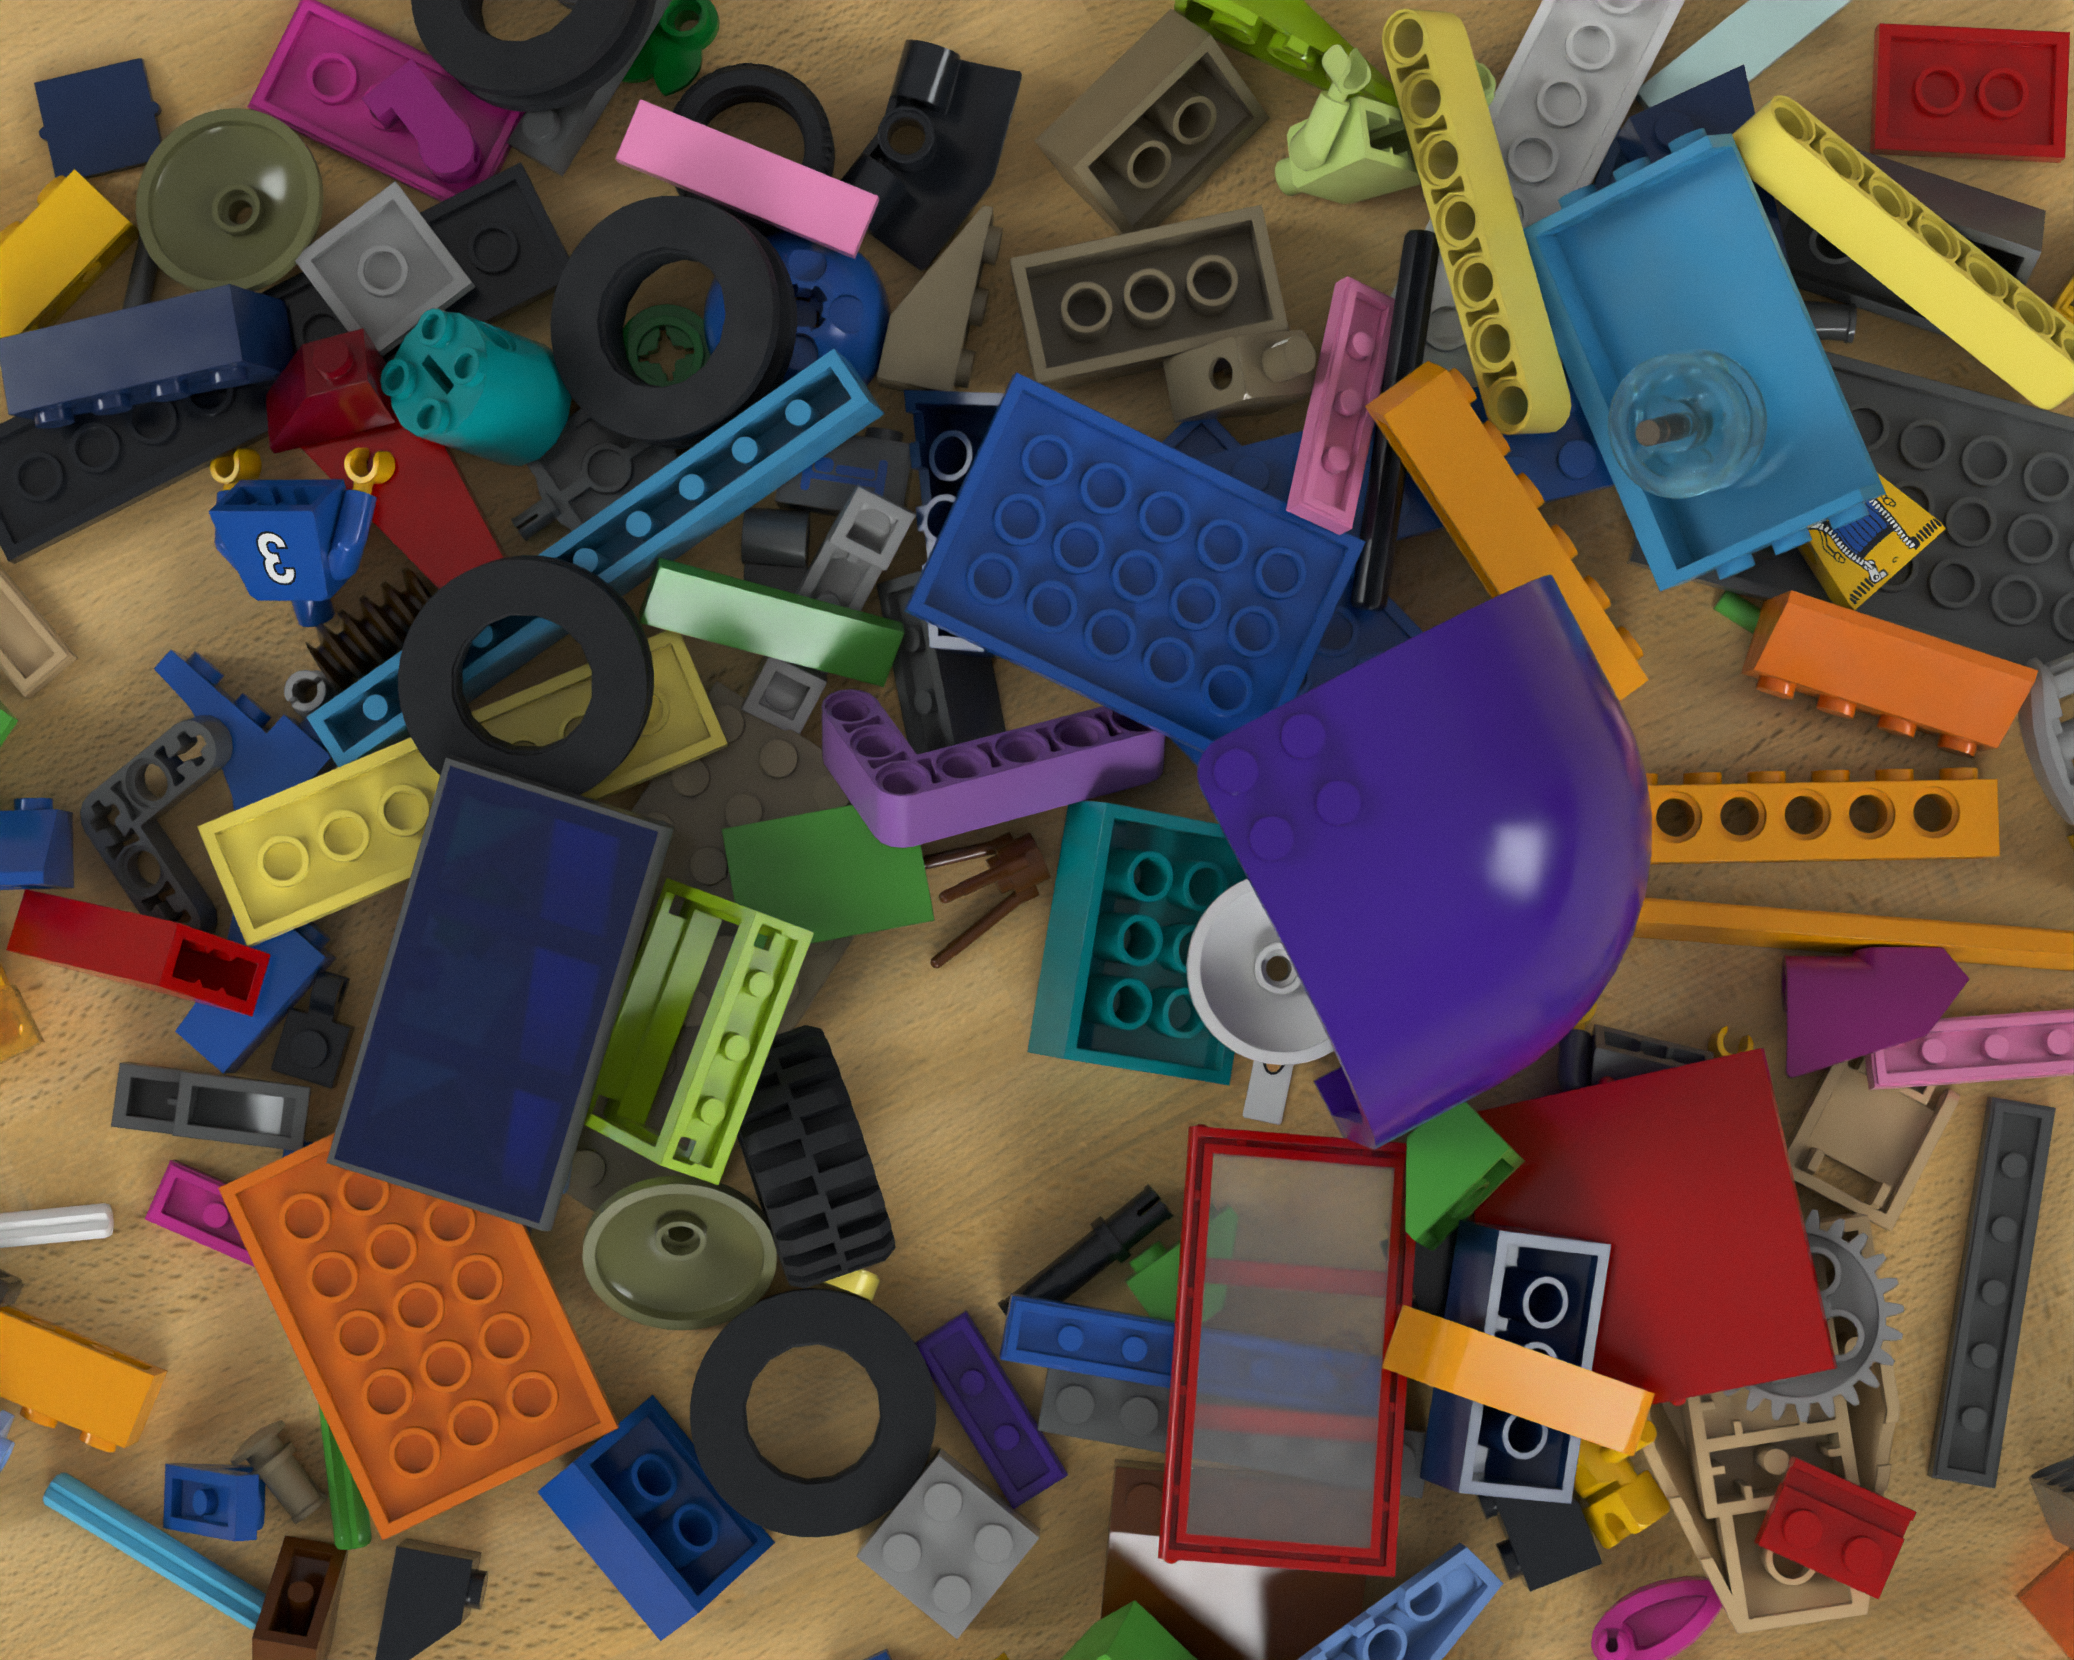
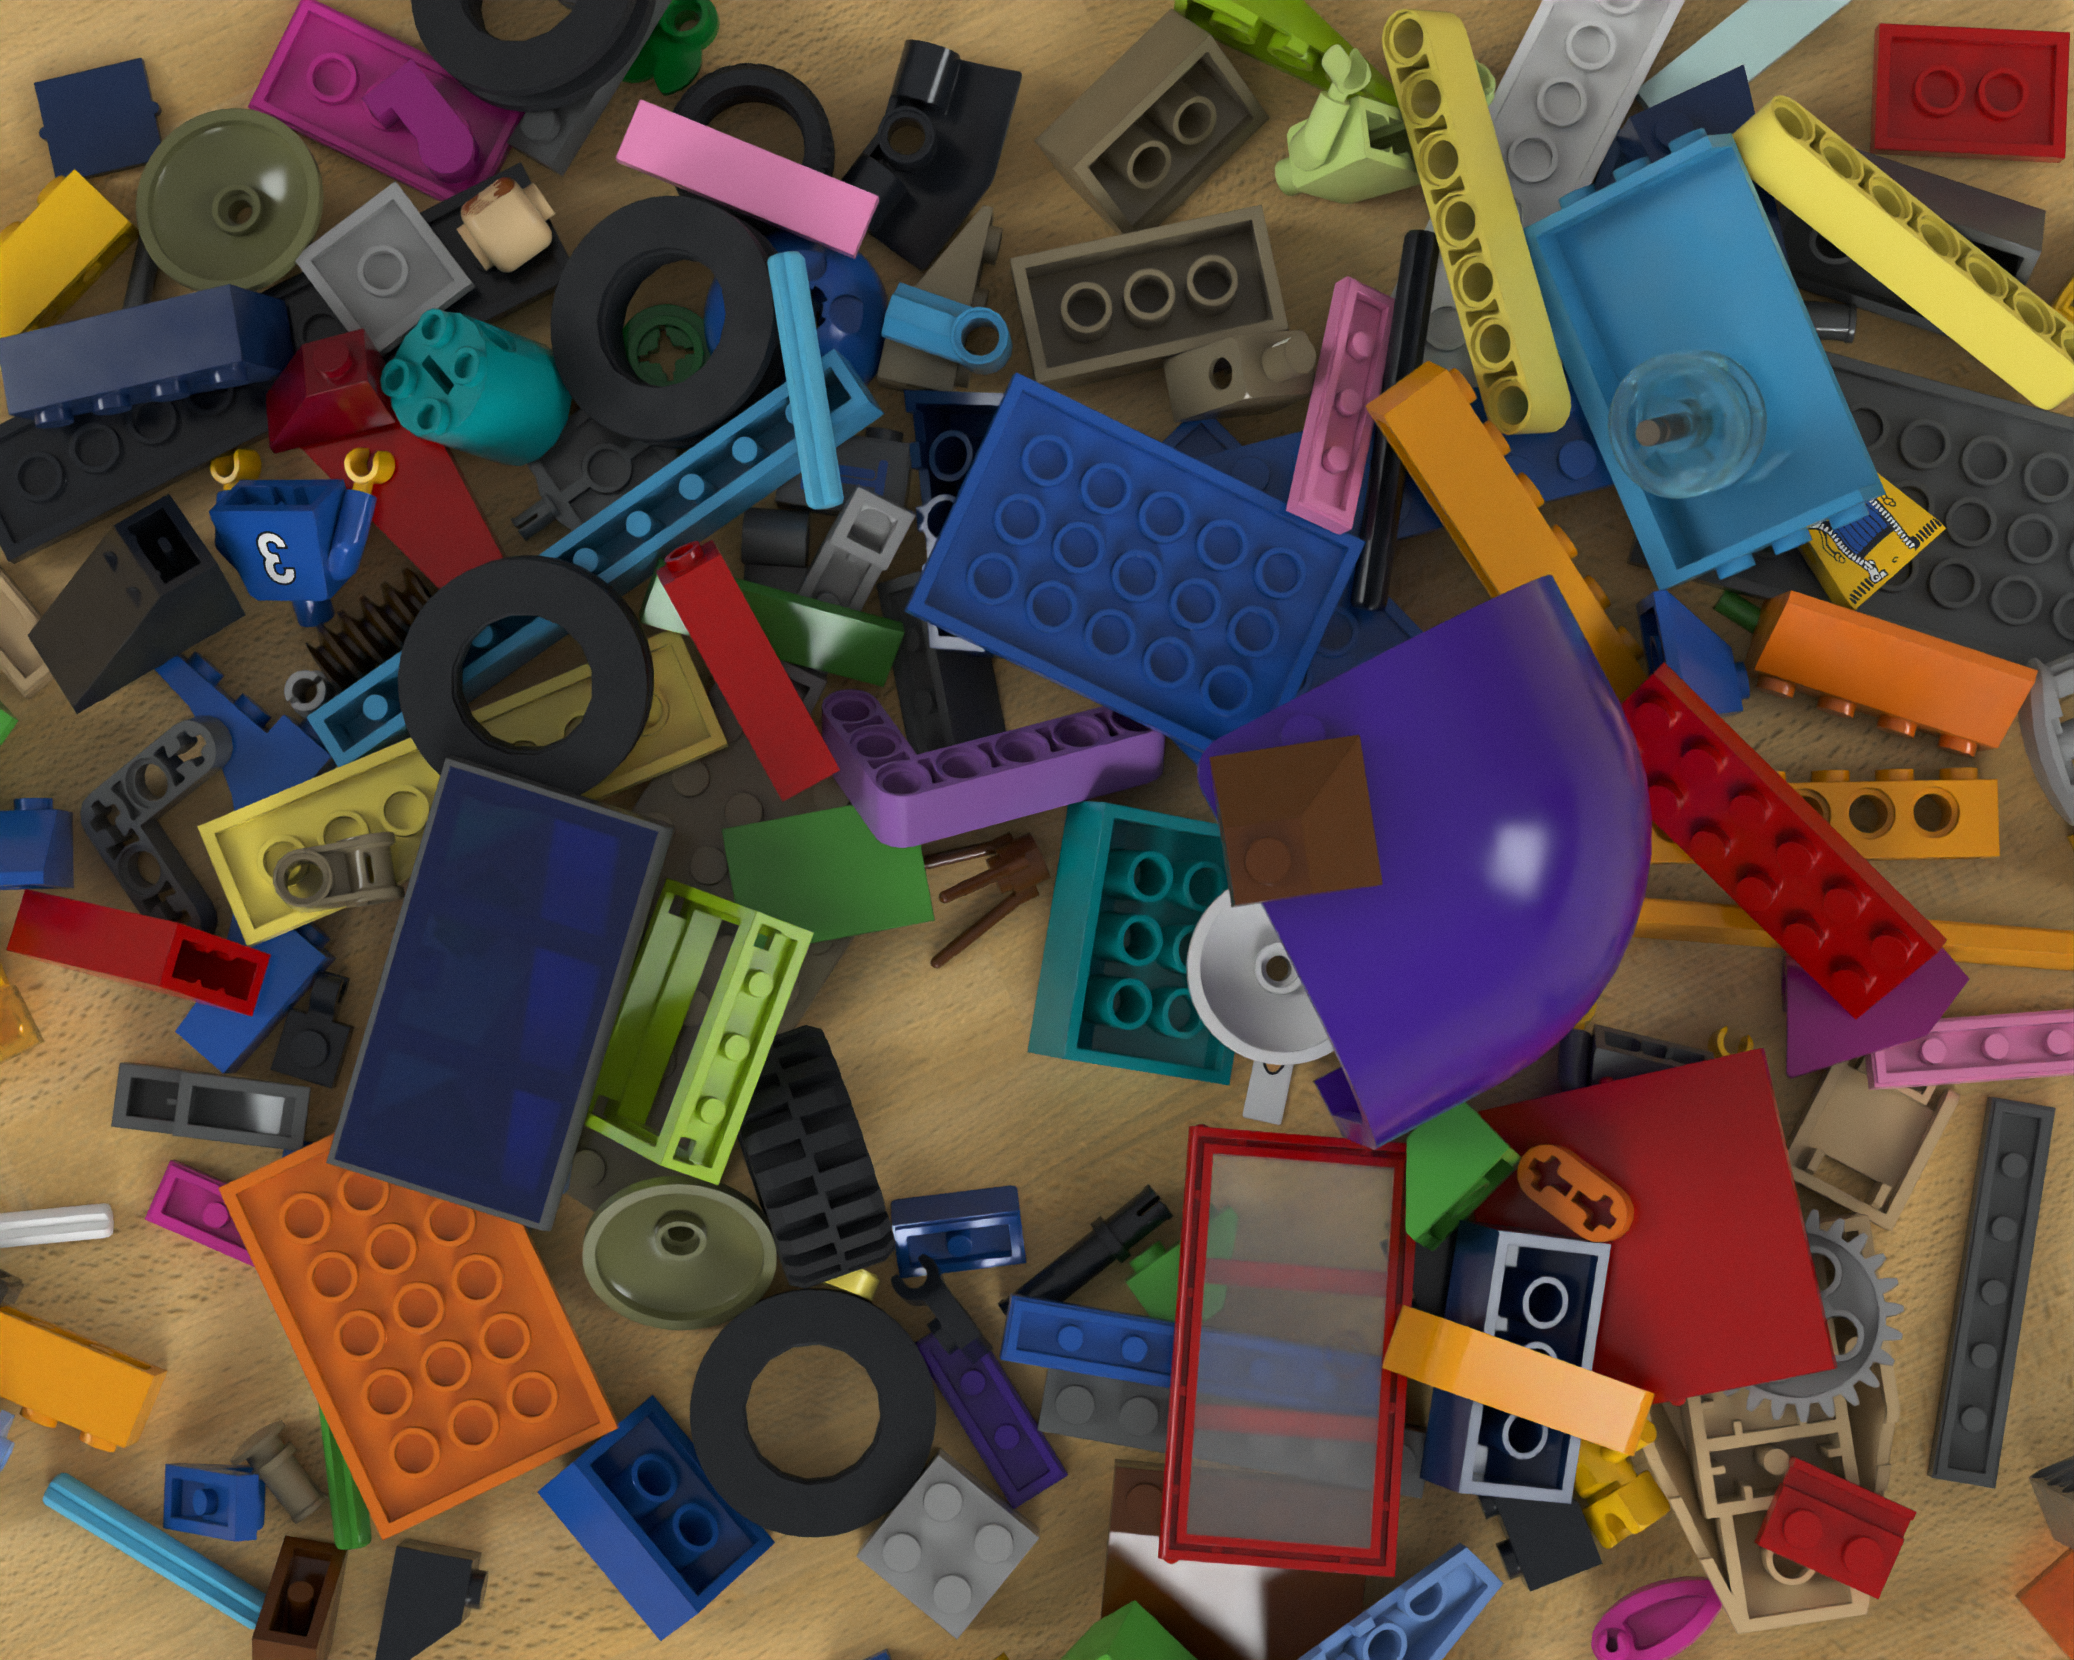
none -> black slope [28,494,246,714]
none -> dark tan piece [273,832,405,912]
none -> tan head [456,177,556,273]
none -> red slope [655,540,840,802]
none -> medium azure axle [767,251,844,510]
none -> dark azure piece [881,282,1013,375]
none -> blue slope [891,1185,1026,1279]
none -> black plate [891,1254,994,1364]
none -> reddish brown slope [1209,734,1383,908]
none -> orange beam [1517,1144,1634,1242]
none -> red plate [1621,662,1947,1020]
none -> blue slope [1636,590,1750,718]

